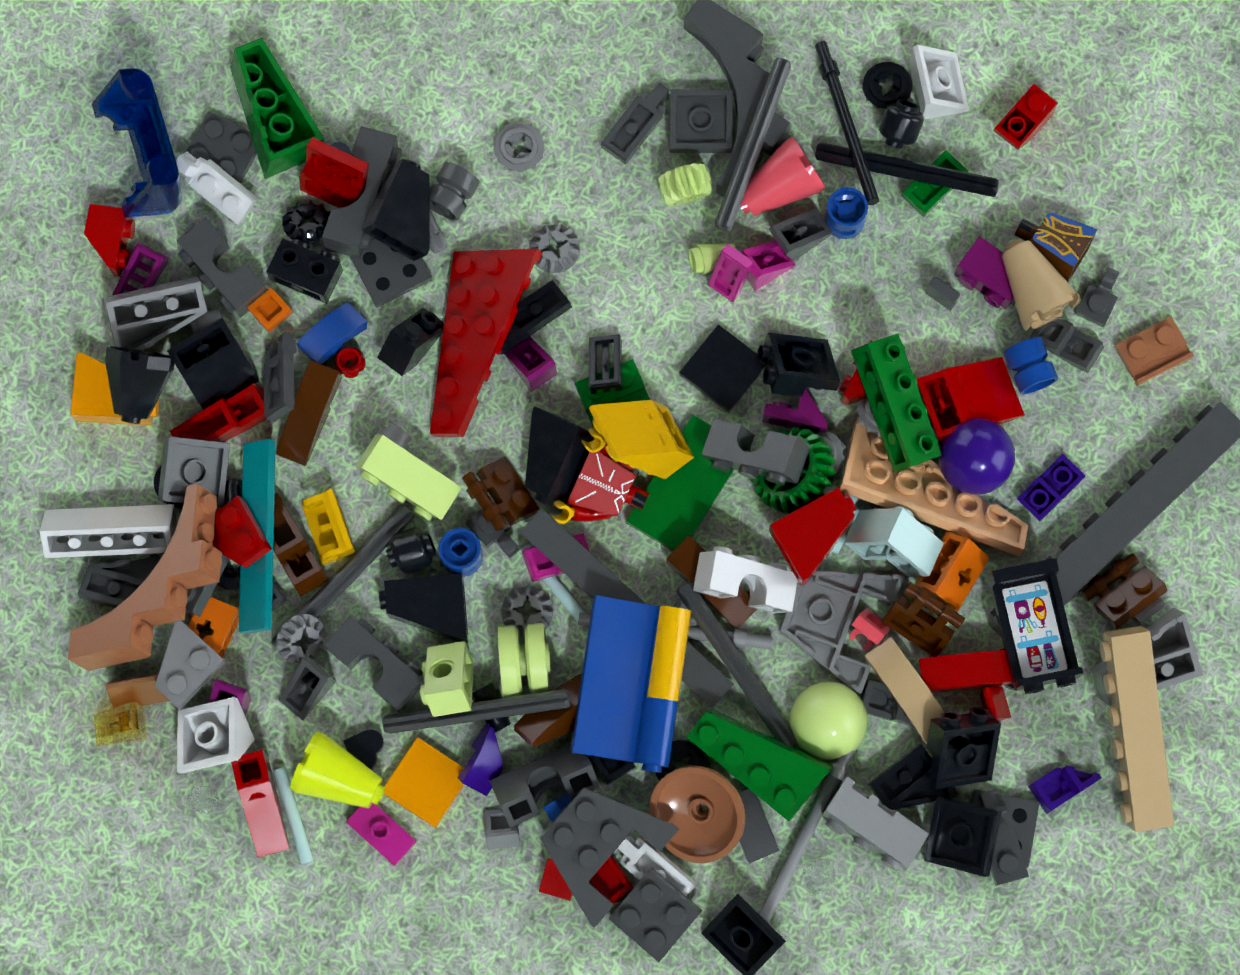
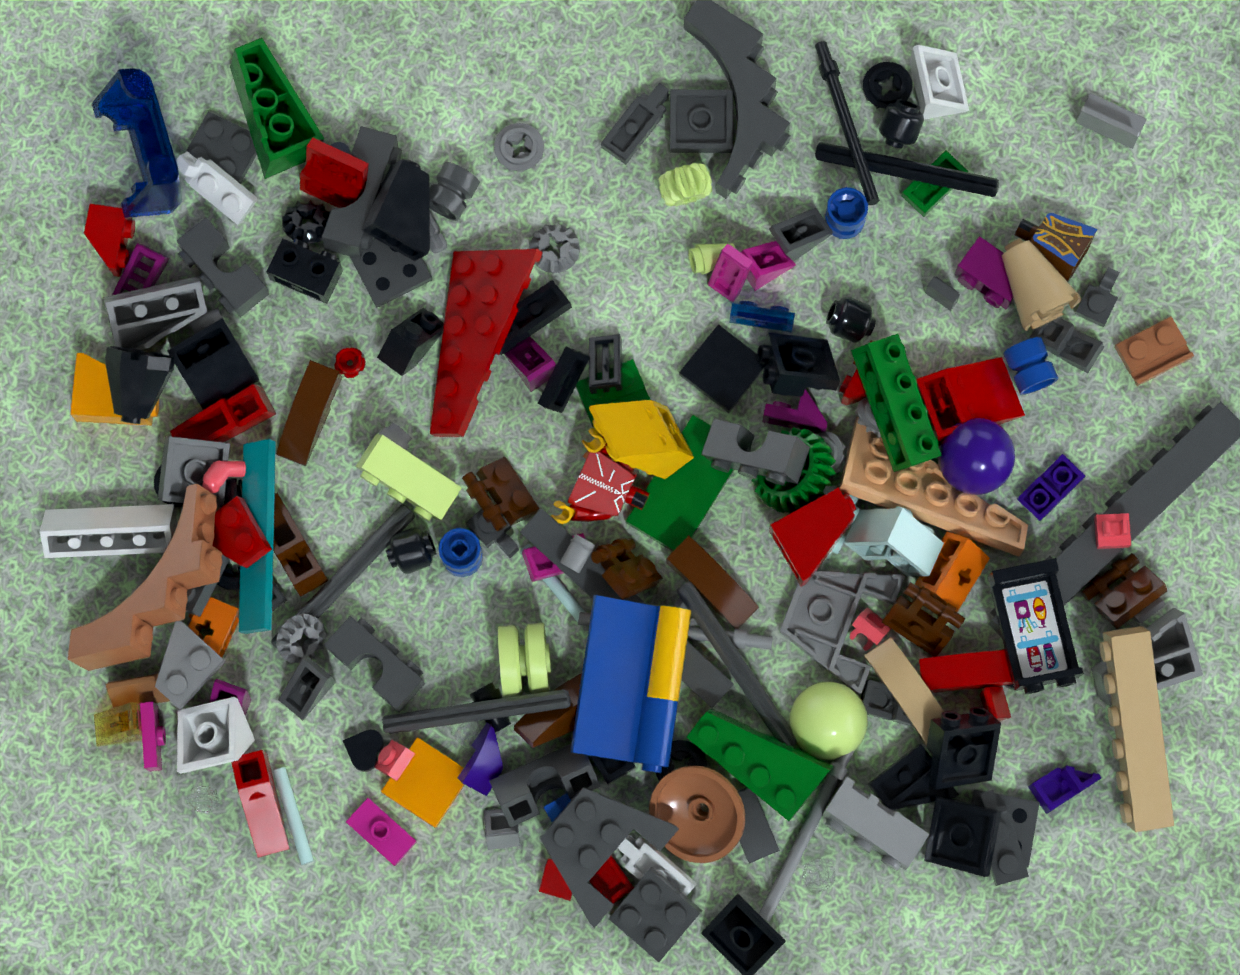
dark grey wing [78,554,161,608] -> none
orange plate [247,287,293,333] -> none
dark grey hinge [264,332,297,422] -> none
neon yellow cone [290,731,386,809] -> none
blue slope [297,301,368,364] -> none
yellow hinge [301,489,355,566] -> none
black slope [379,574,469,643] -> none
yellowish green brick [420,641,474,717] -> none
light grey gear [501,586,553,638] -> none
black slope [525,406,595,506] -> none
white arch [693,546,798,614] -> none
dark grey axle [715,57,791,232] -> none
coral cone [740,136,826,216] -> none
red slope [993,84,1058,150] -> none
none -> dark pink plate [140,702,166,772]
none -> coral arm [202,460,246,494]
none -> coral plate [374,740,415,781]
none -> black tile [537,346,590,413]
none -> light grey piece [560,534,595,573]
none -> reddish brown plate [591,538,663,600]
none -> clear blue plate [729,301,795,333]
none -> black head [826,297,876,343]
none -> light grey panel [1076,93,1147,149]
none -> coral tile [1094,513,1131,549]

